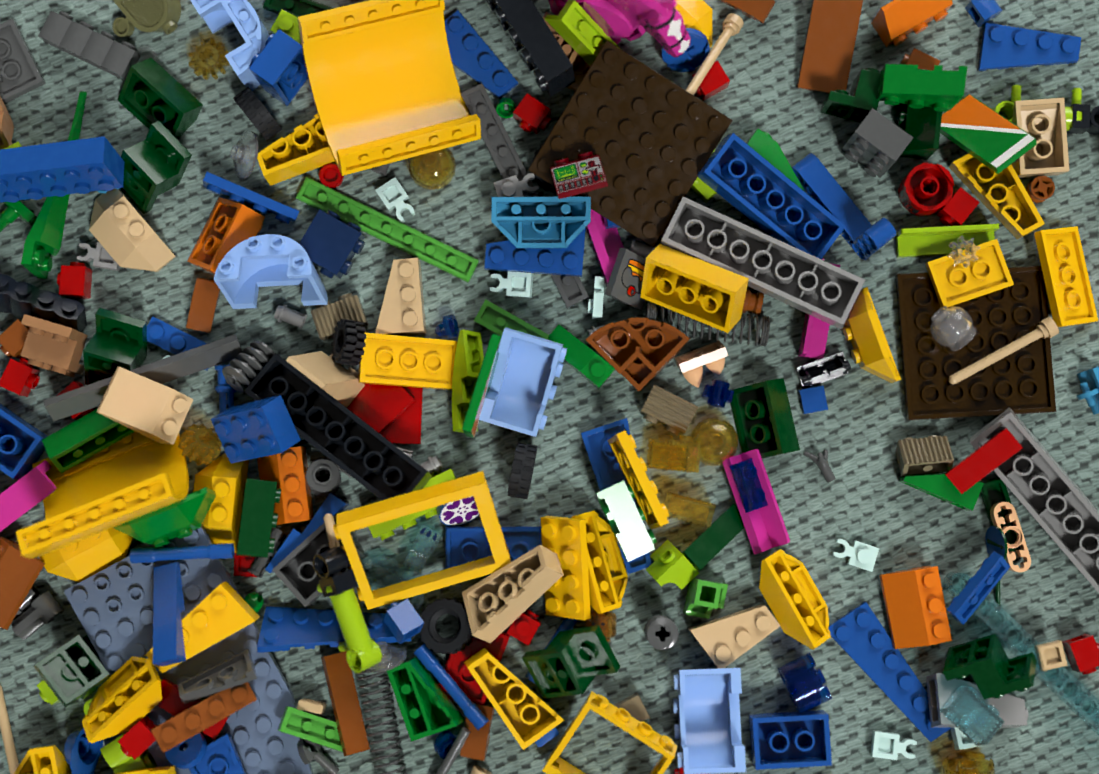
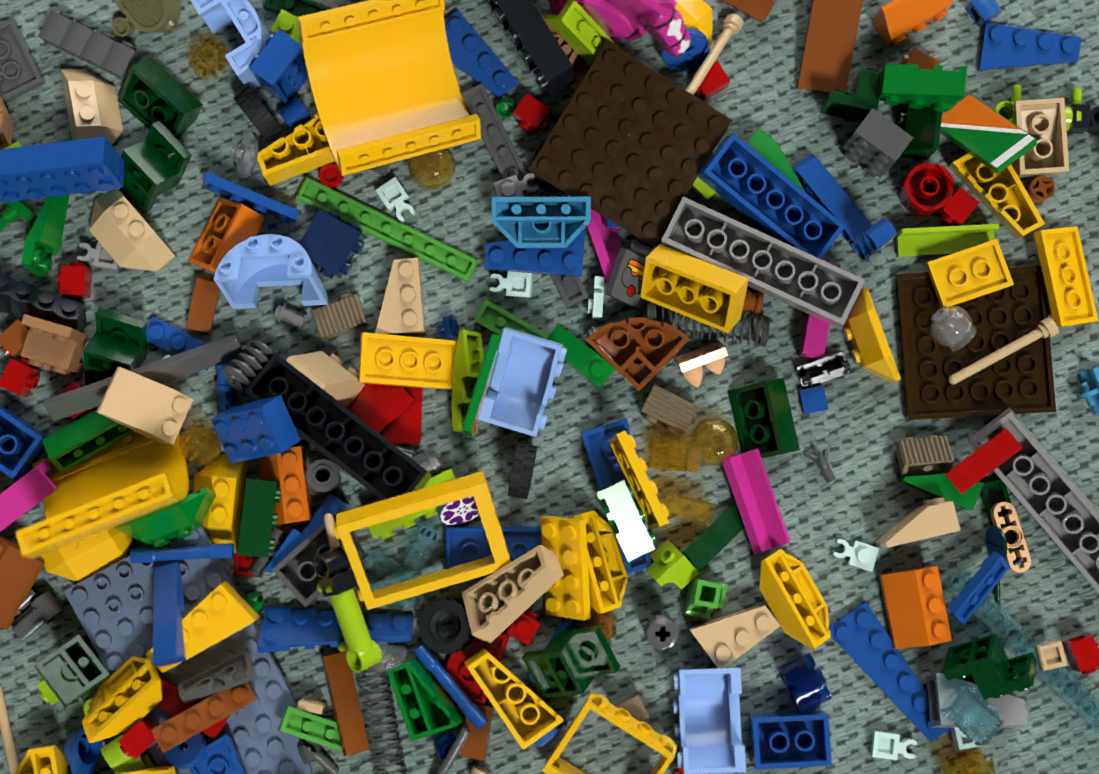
black tyre [331,319,366,366] -> none
brick [383,599,424,644] -> none
slope [550,151,608,199] -> none
clear blue gear [702,380,734,408] -> none
clear blue plate [730,458,768,513] -> none
clear gear [947,236,980,268] -> none
none -> tan wedge [60,69,123,145]
none -> blue brick [277,97,312,131]
none -> tan slope [875,497,961,548]

